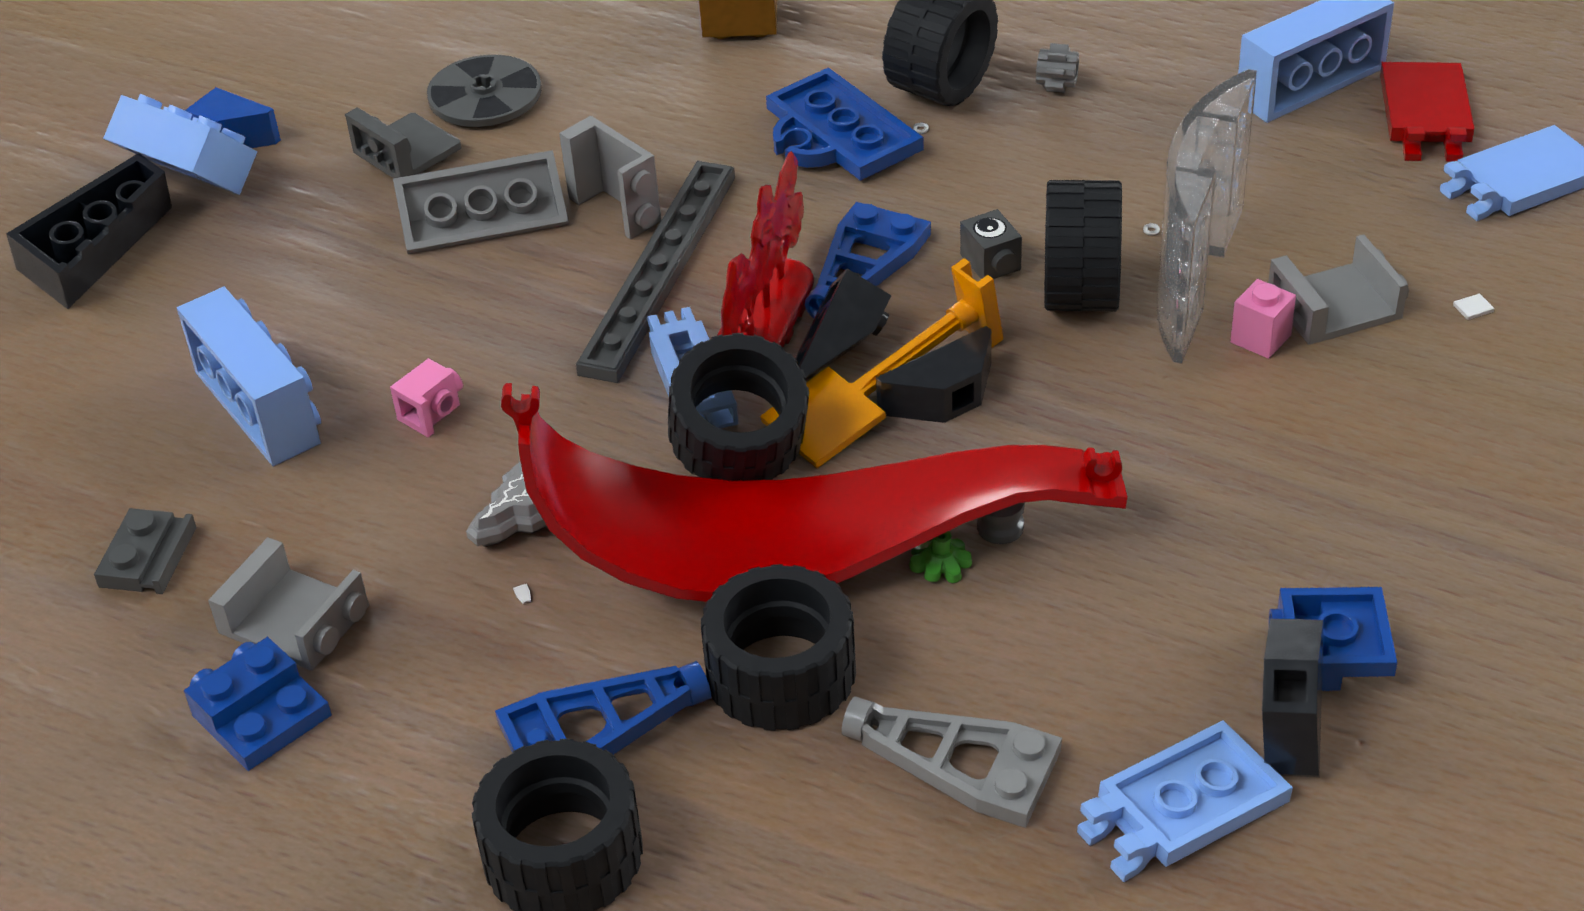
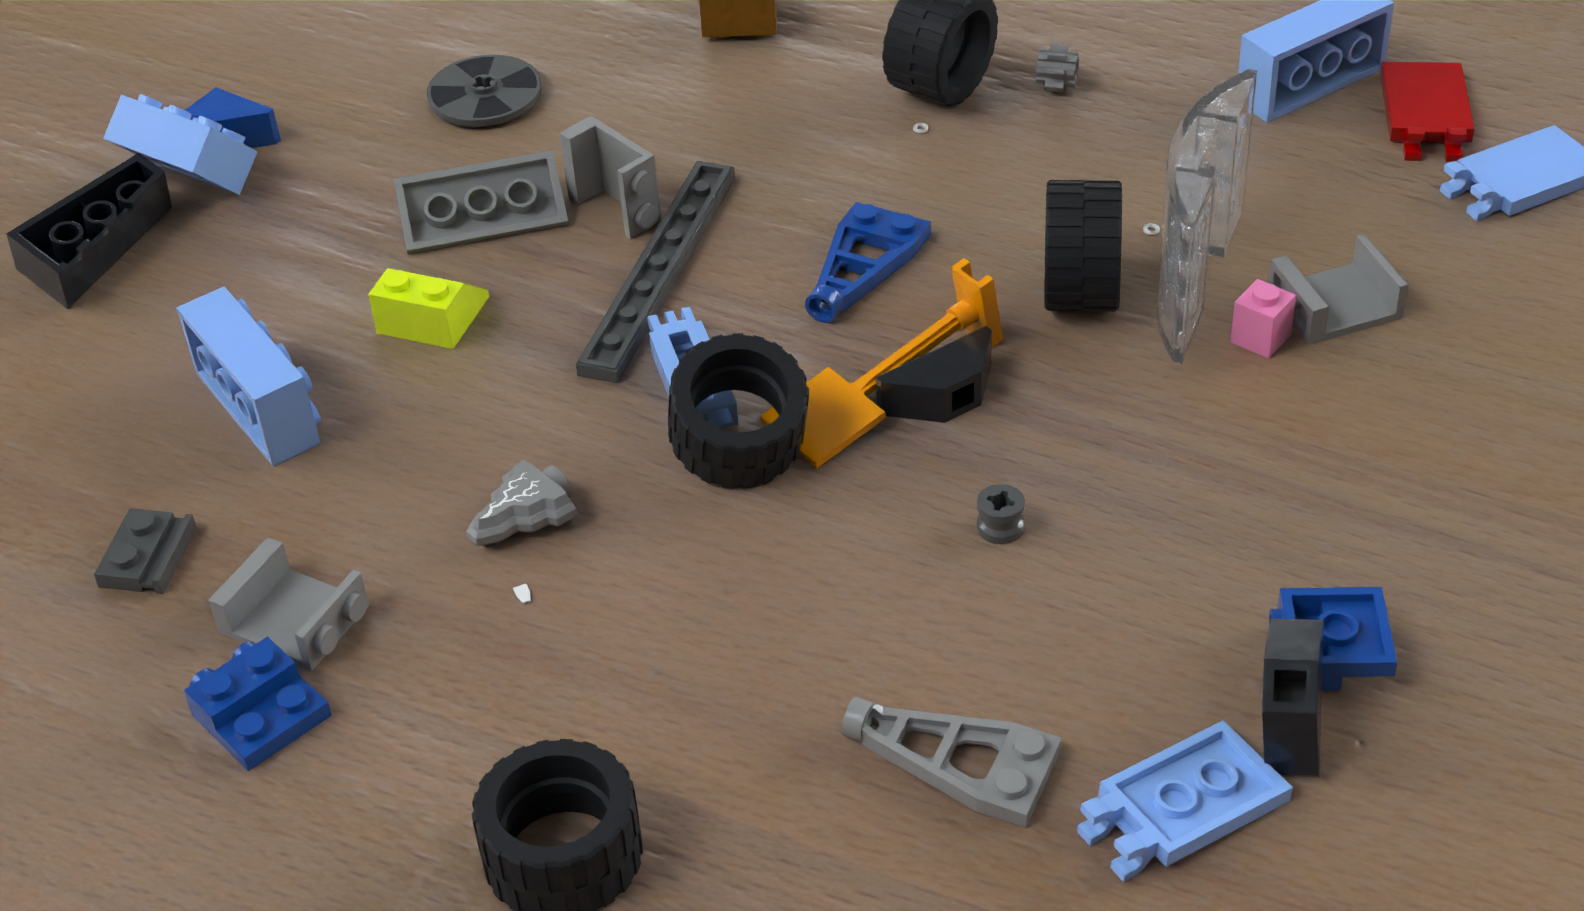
dark grey bracket [345,107,461,178] -> none
bright pink brick [390,358,463,437] -> none
blue plate [495,661,712,755] -> none
red panel [501,383,1128,602] -> none
black tyre [701,564,856,731] -> none
red plant [717,151,814,347] -> none
blue plate [766,67,924,181] -> none
black slope [795,269,891,380] -> none
bright green plant [909,531,972,583] -> none
dark grey brick [960,209,1022,279] -> none
white window [1453,293,1494,320] -> none
none -> neon yellow slope [368,268,490,349]

